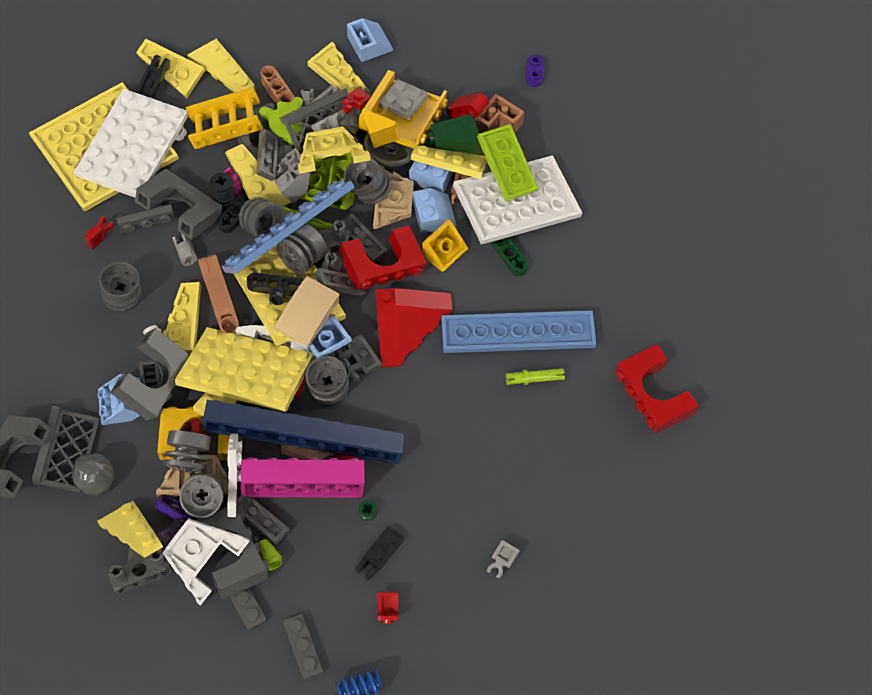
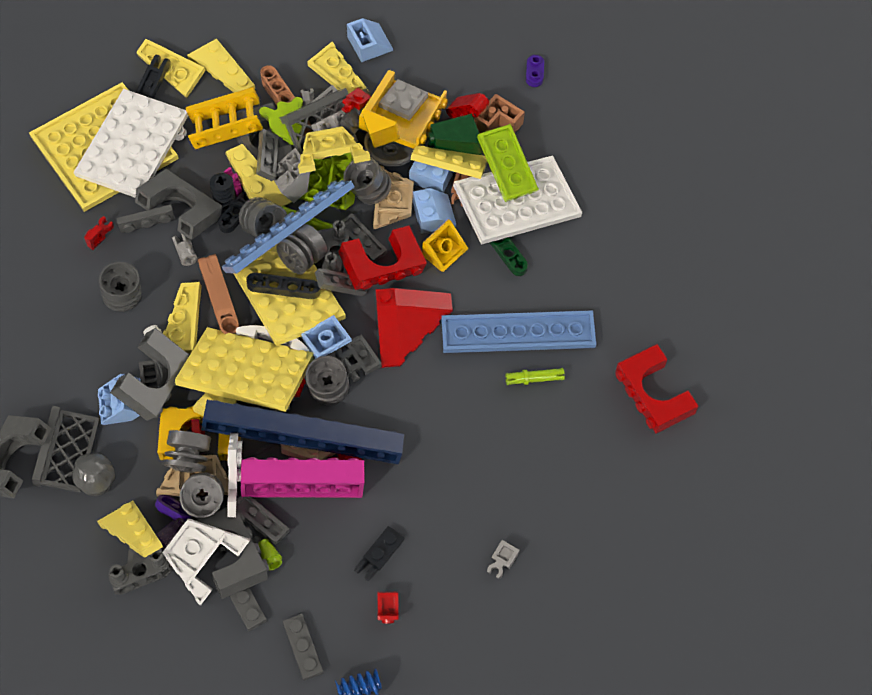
black plate [268,288,287,305] -> none
tan slope [275,276,340,348] -> none
dark green bush [359,500,377,521] -> none

